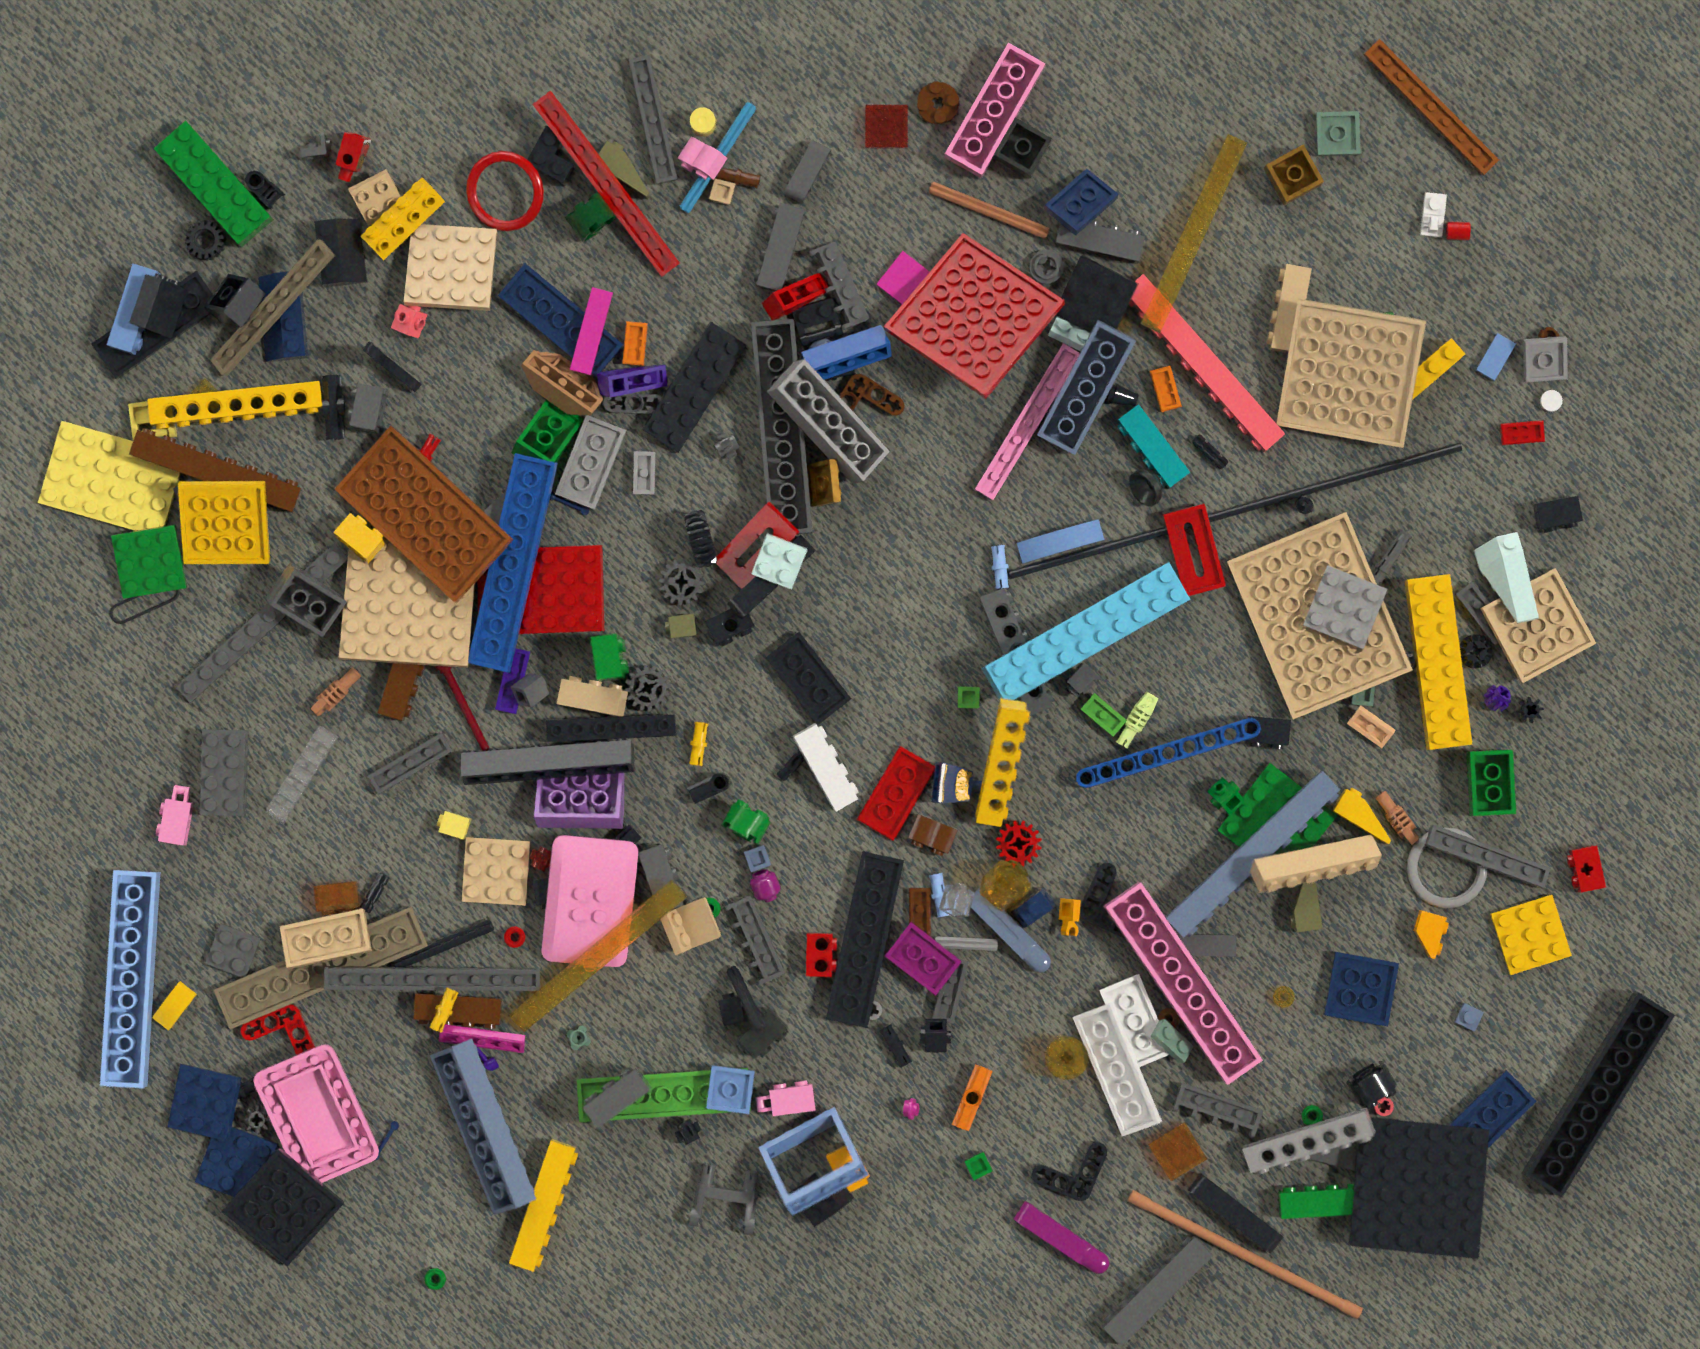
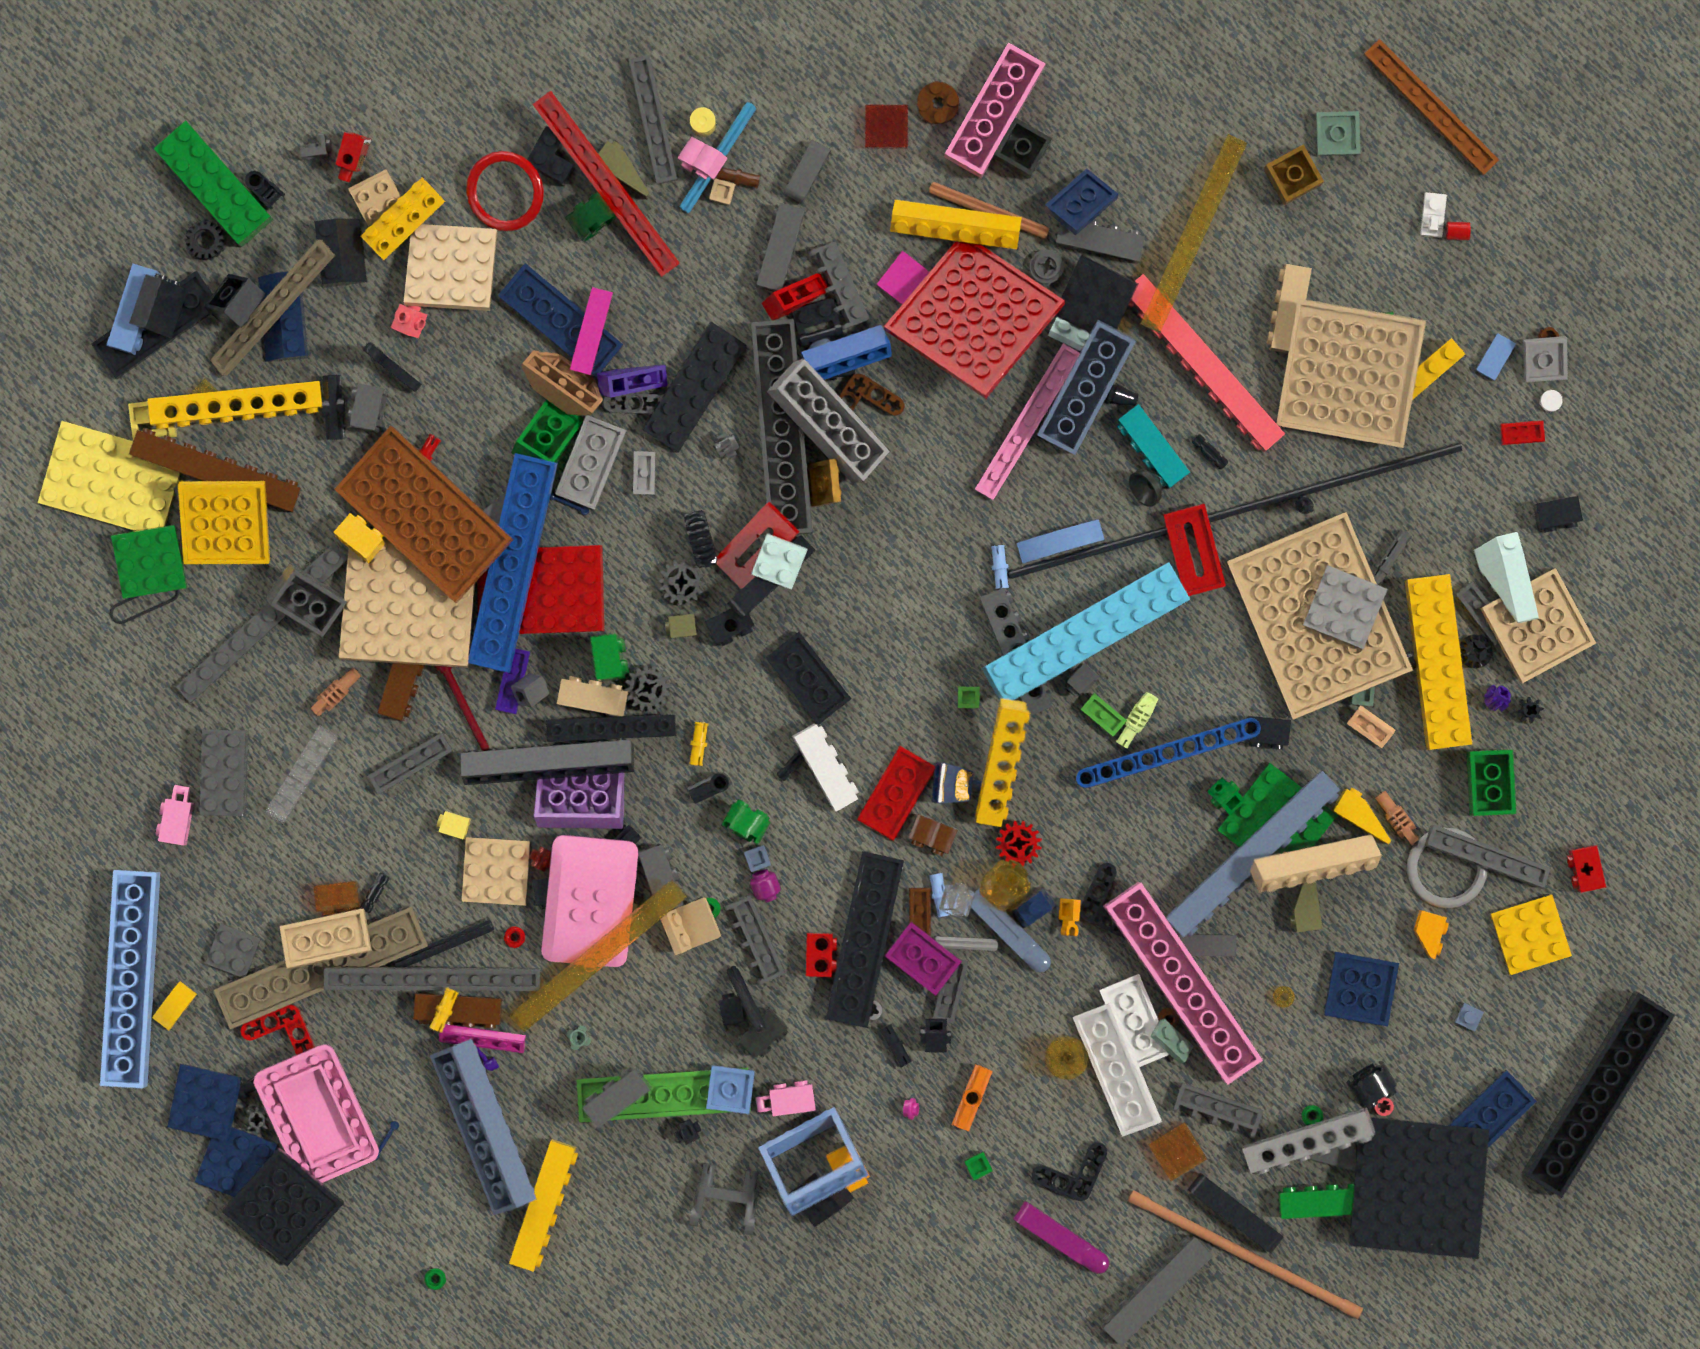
orange plate [622,321,648,366] -> none
orange plate [1150,366,1182,413] -> none
none -> yellow brick [890,200,1022,249]

